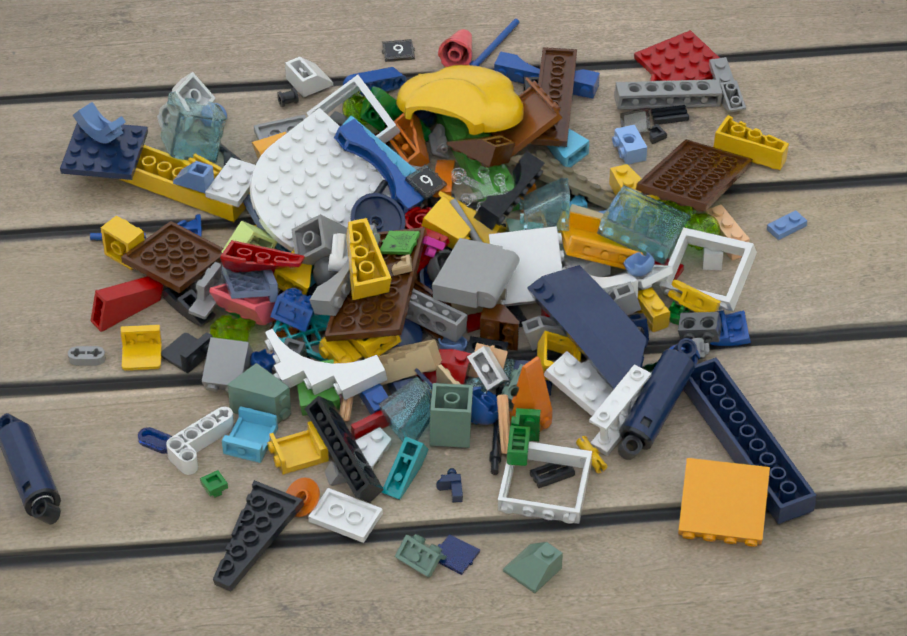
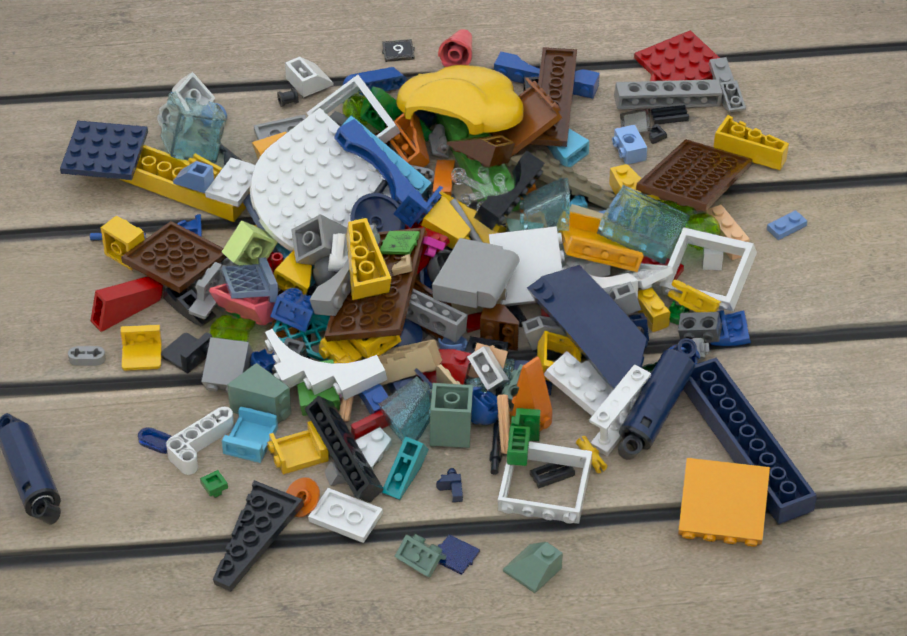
medium blue arch [72,102,126,143] -> none
red wedge [220,240,305,272] -> none
piece [405,164,447,200] -> none
blue bar [469,18,519,66] -> none
medium blue hair [623,252,655,277] -> none
none -> blue bracket [393,185,443,228]

